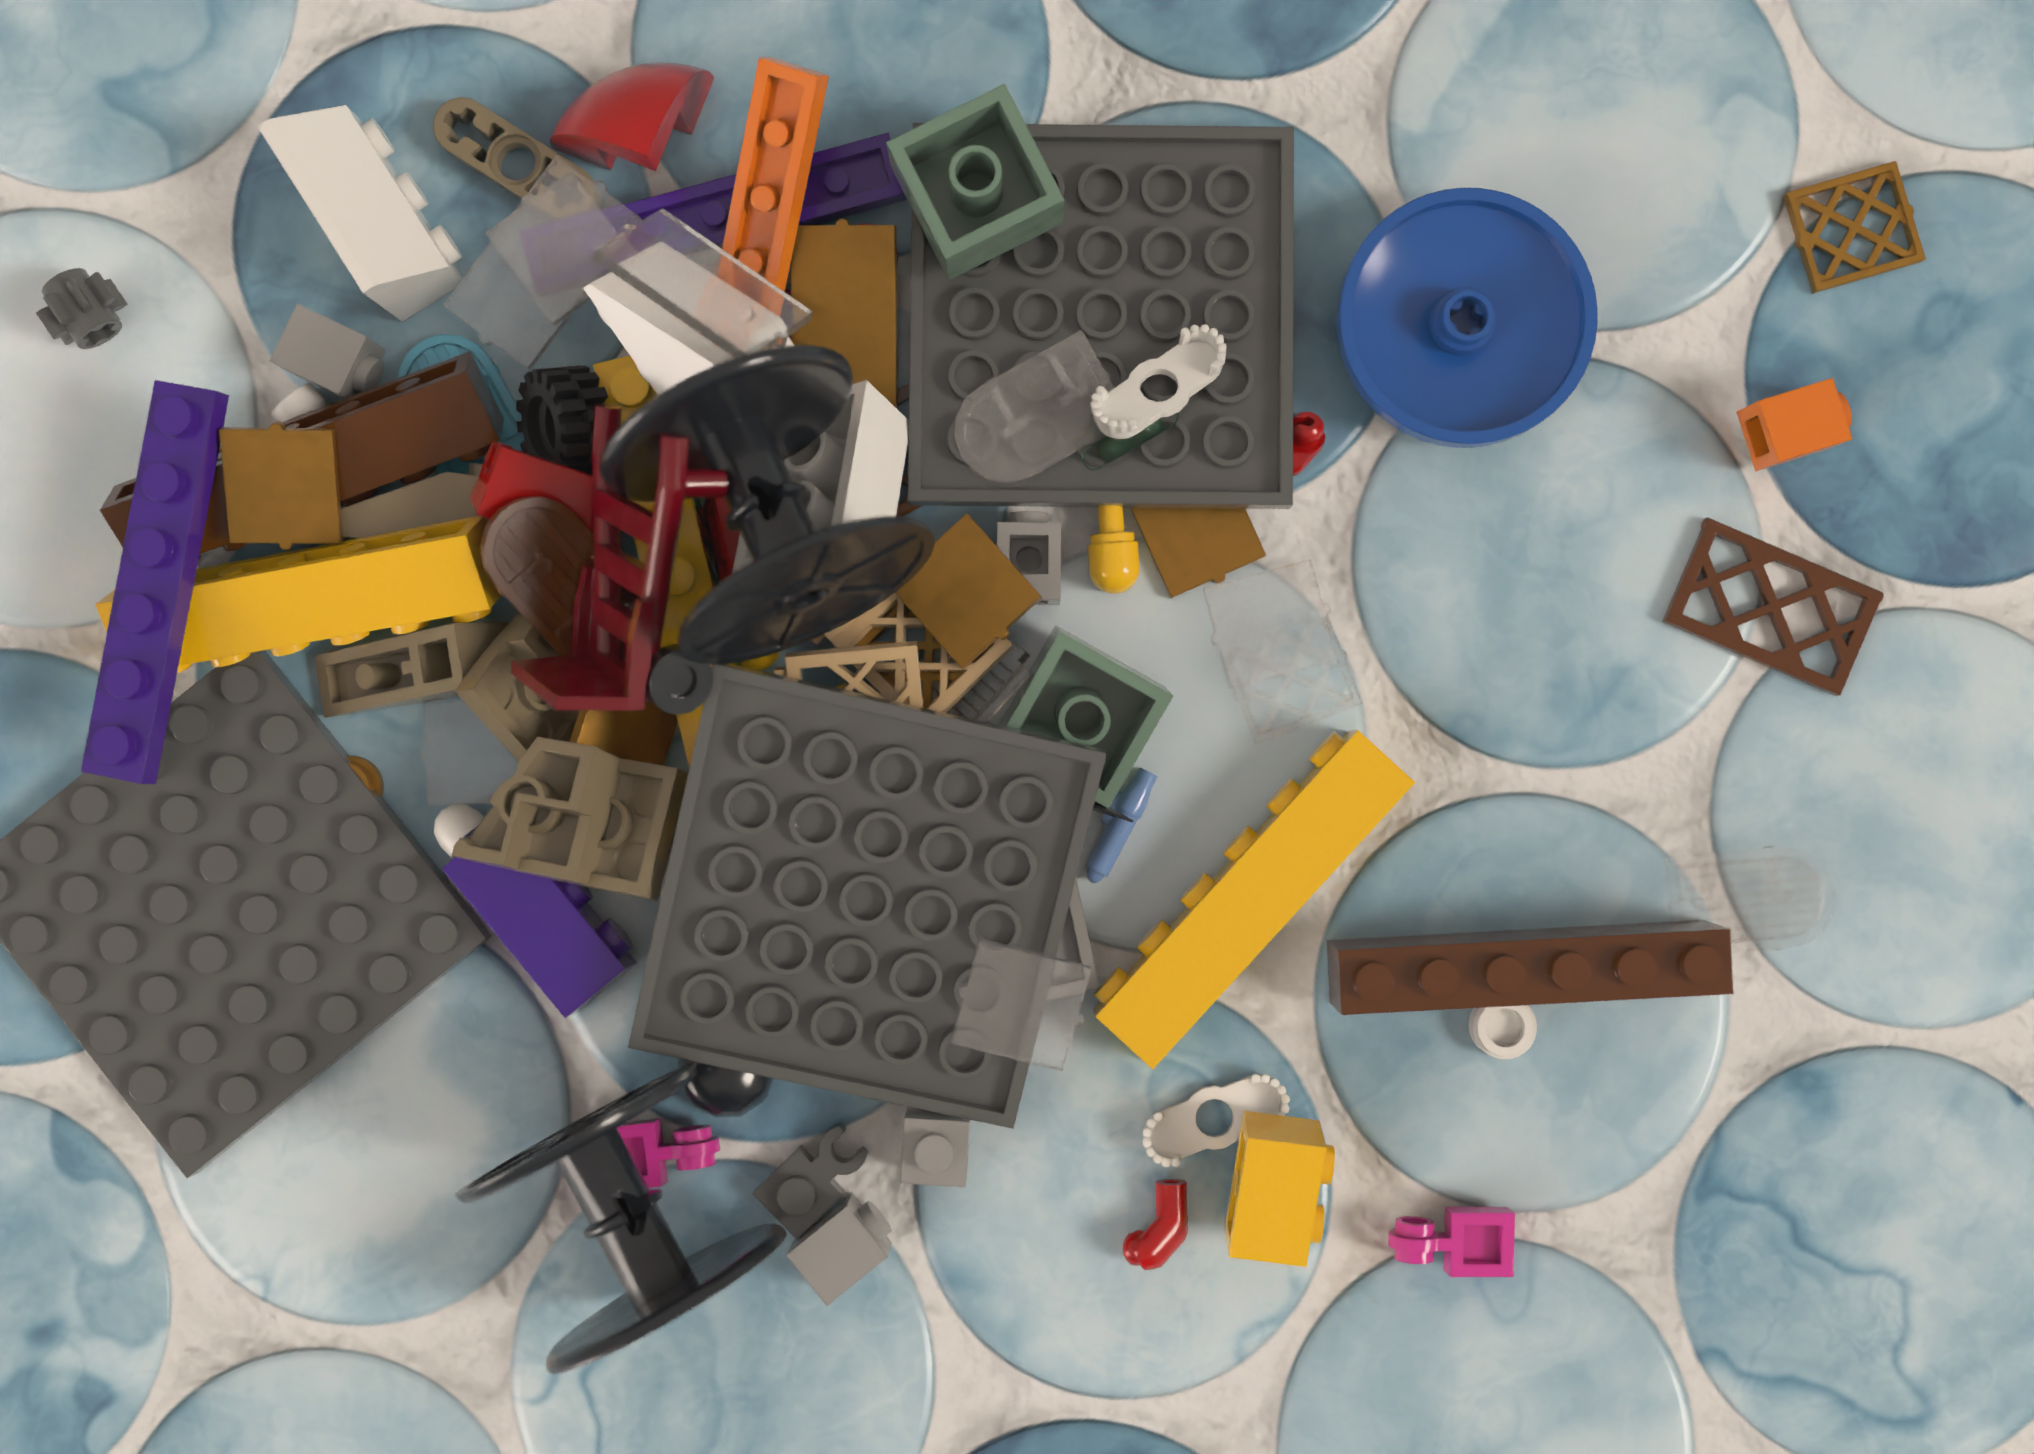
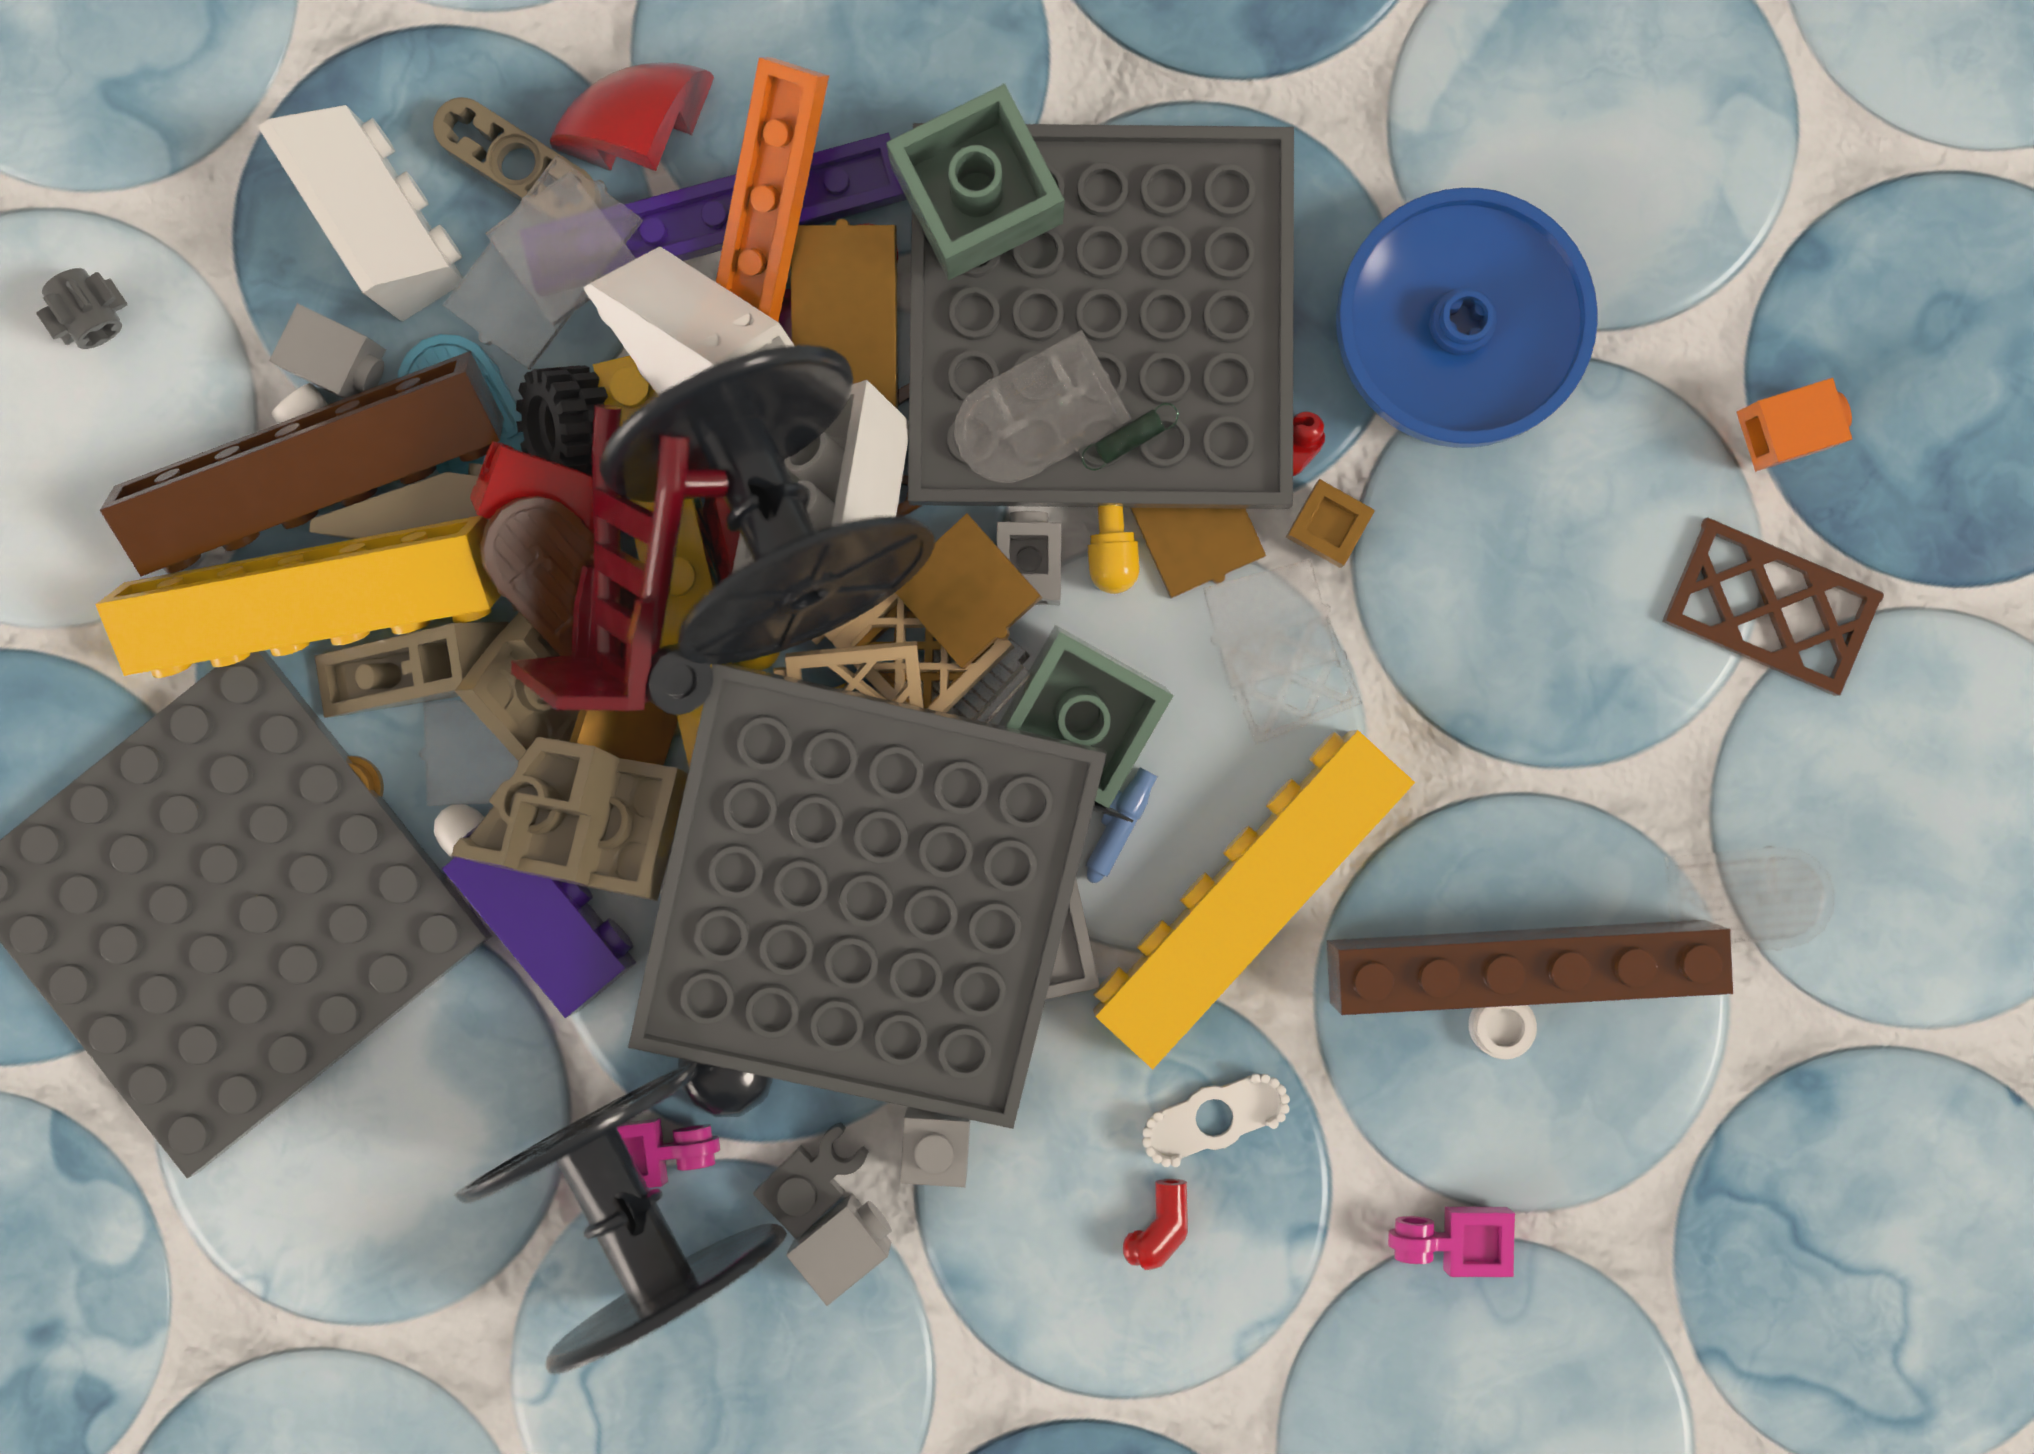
dark purple plate [81,380,229,784] -> none
pearl gold piece [219,421,343,550] -> none
clear piece [593,208,813,358] -> none
clear piece [951,938,1092,1071] -> none
white piece [1090,325,1227,439] -> none
yellow brick [1225,1111,1335,1267] -> none
pearl gold window [1783,161,1926,294] -> none
none -> pearl gold plate [1286,479,1375,568]

